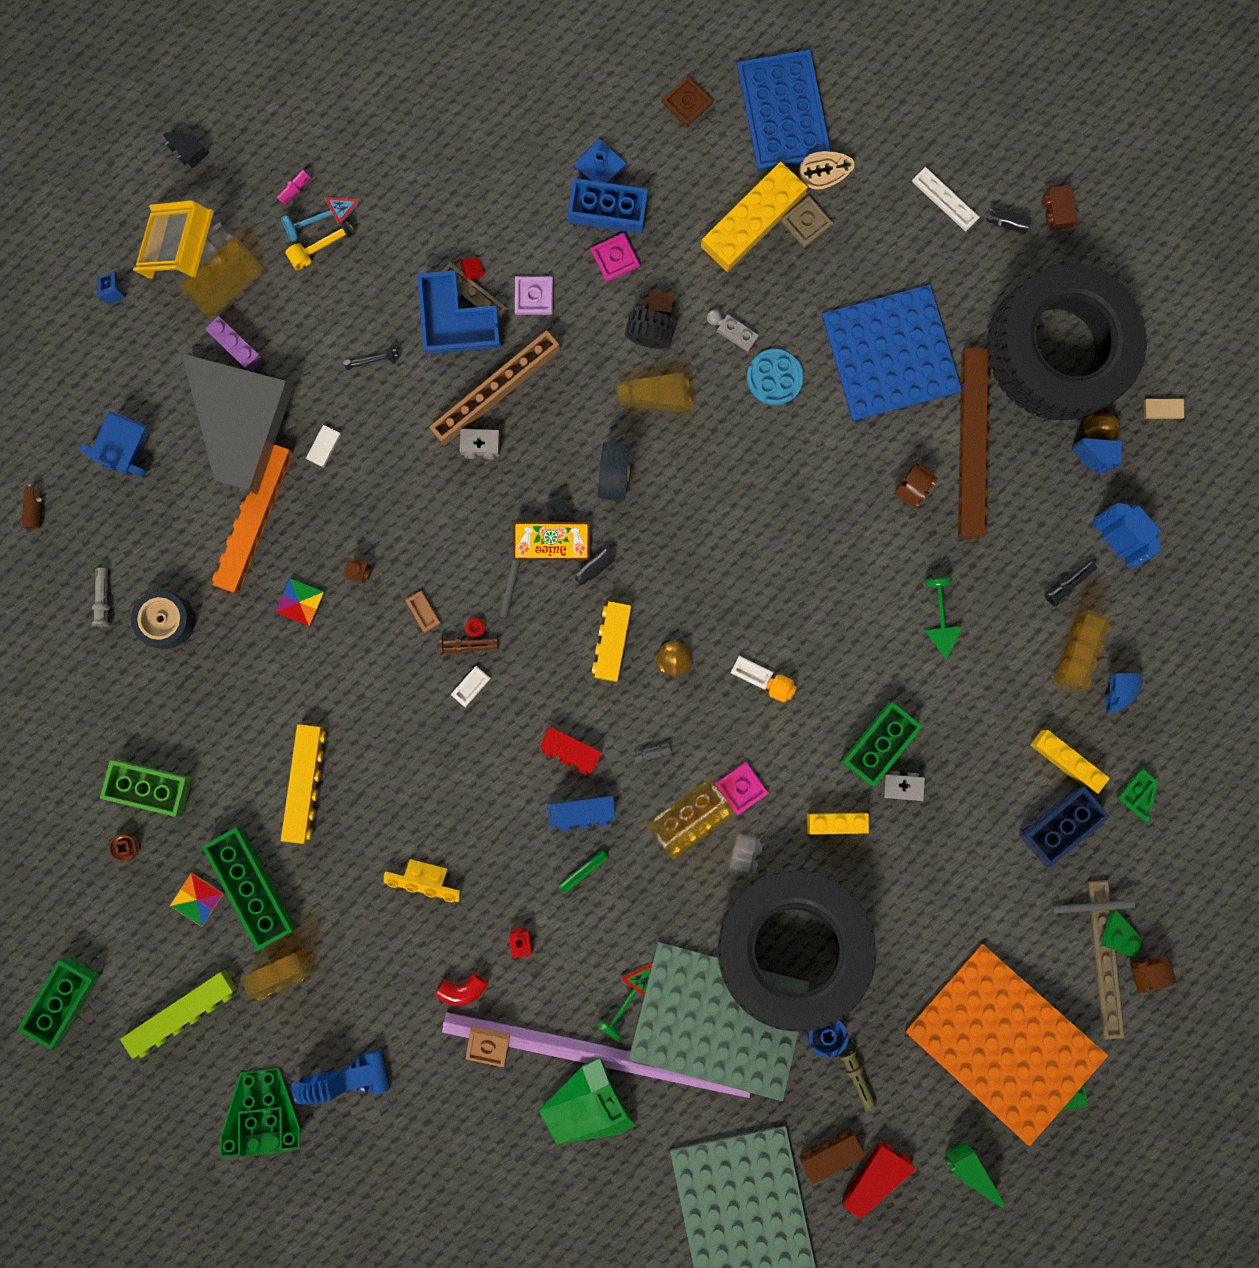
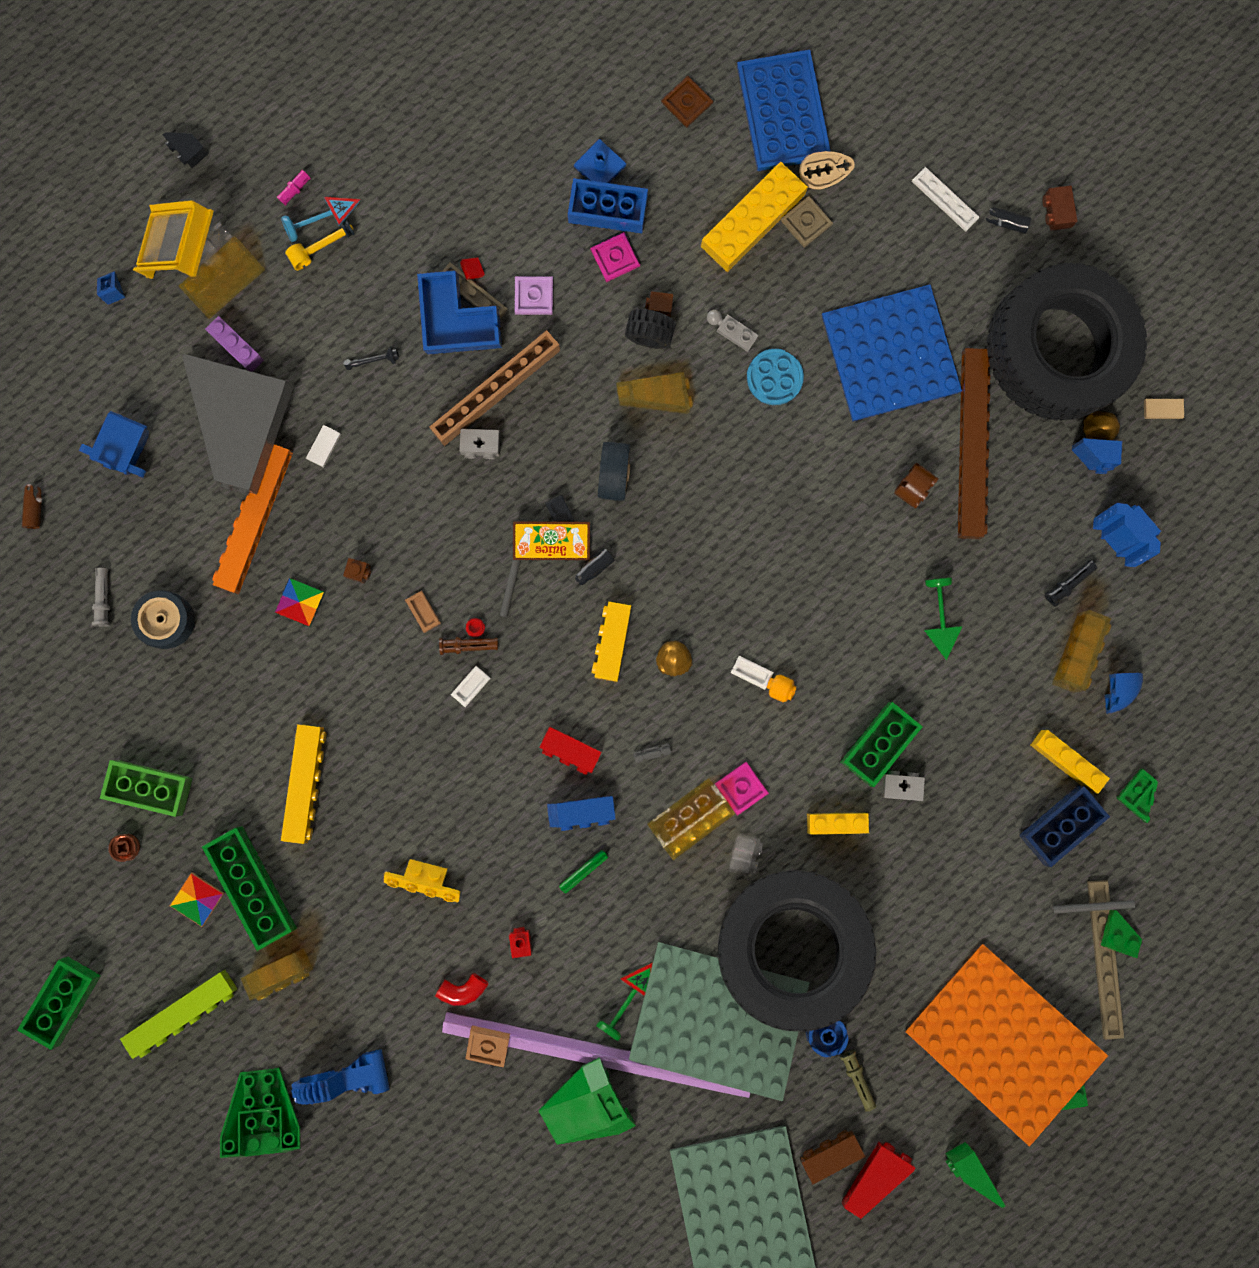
reddish brown brick [1130,956,1178,993] -> none

